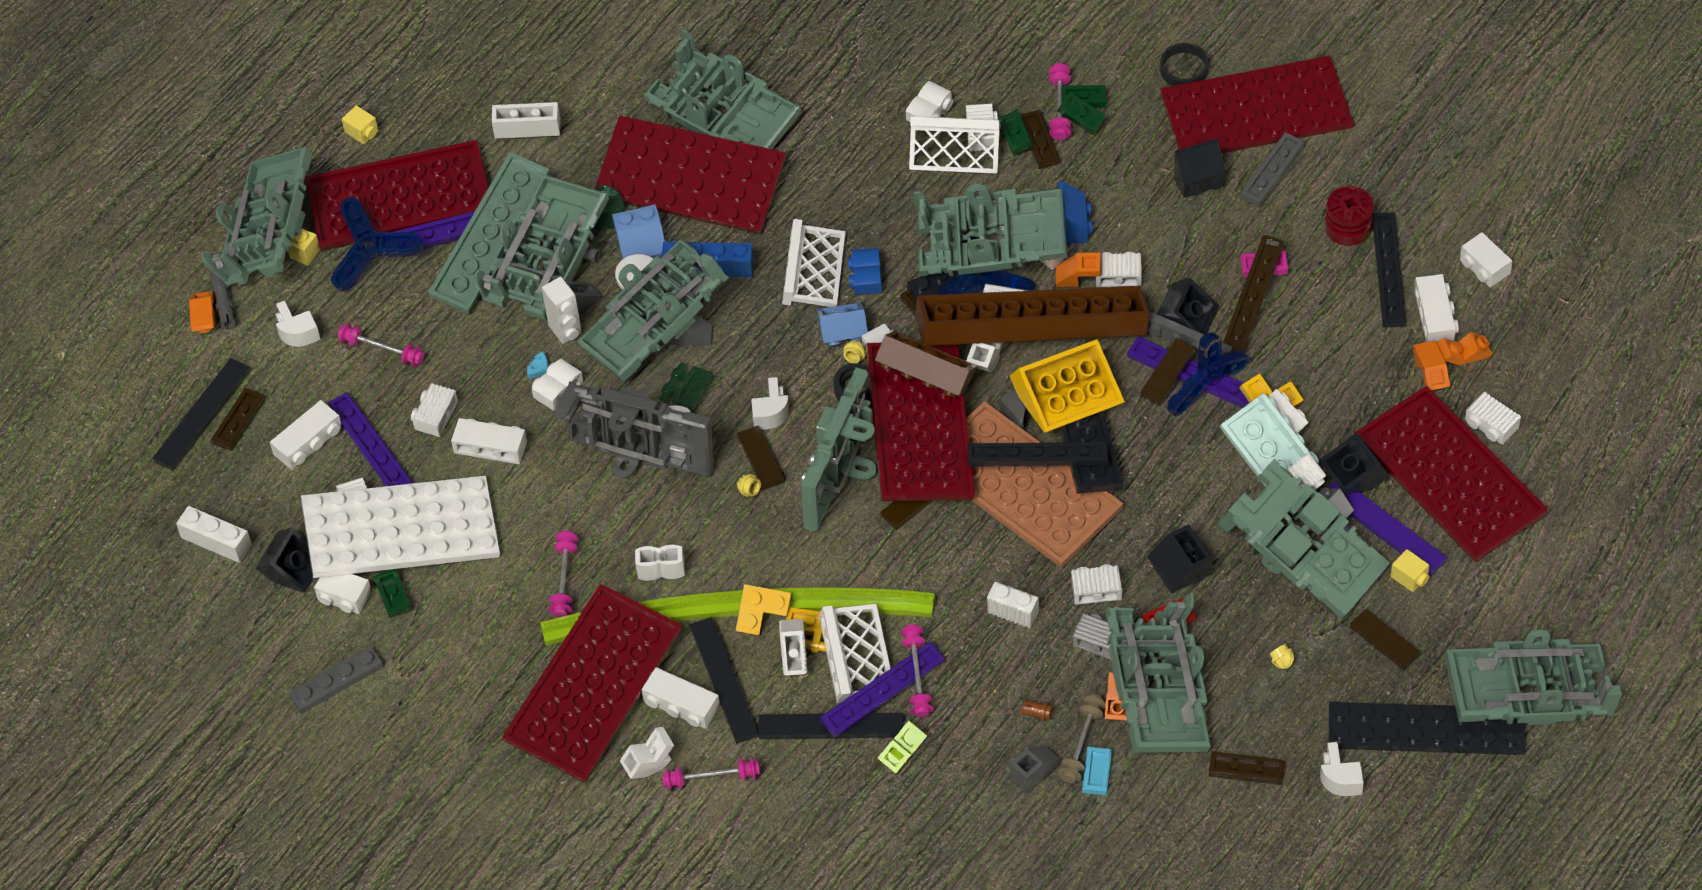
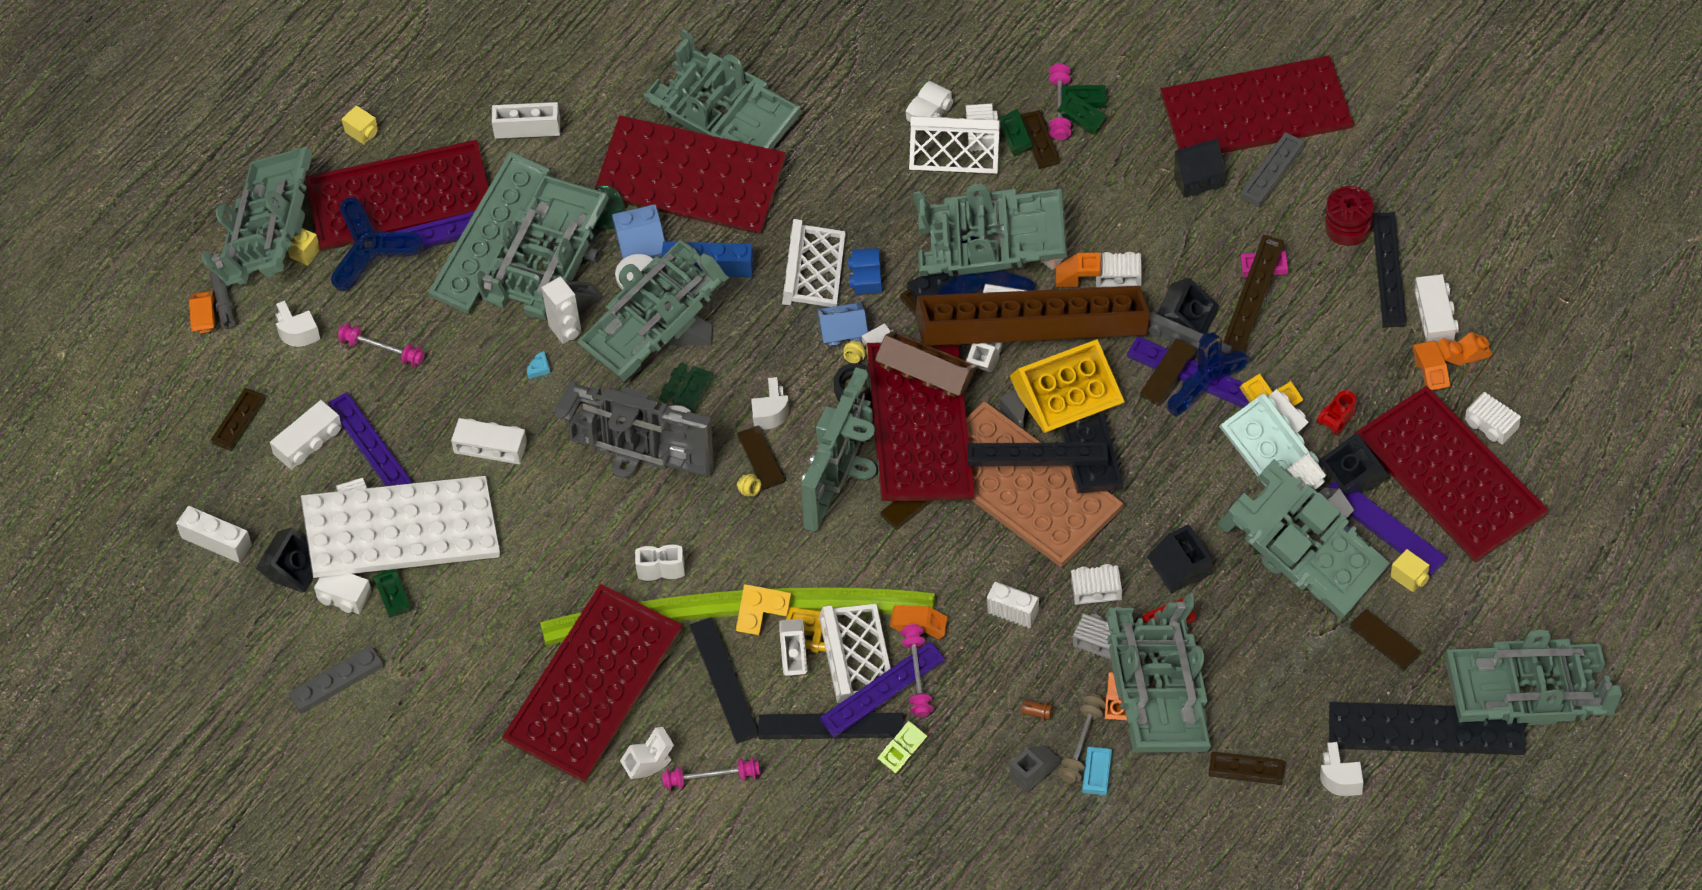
black tile [153,358,250,471] -> none
white brick [411,383,458,437] -> none
white brick [532,359,583,411] -> none
dark pink axle [548,530,578,617] -> none
white brick [642,667,720,729] -> none
blue slope [1058,181,1092,244] -> none
black tyre [1160,43,1208,86] -> none
light yellow plate [1269,644,1294,669] -> none
white brick [1460,232,1512,288] -> none
none -> orange slope [890,605,947,640]
none -> red piece [1317,390,1356,435]

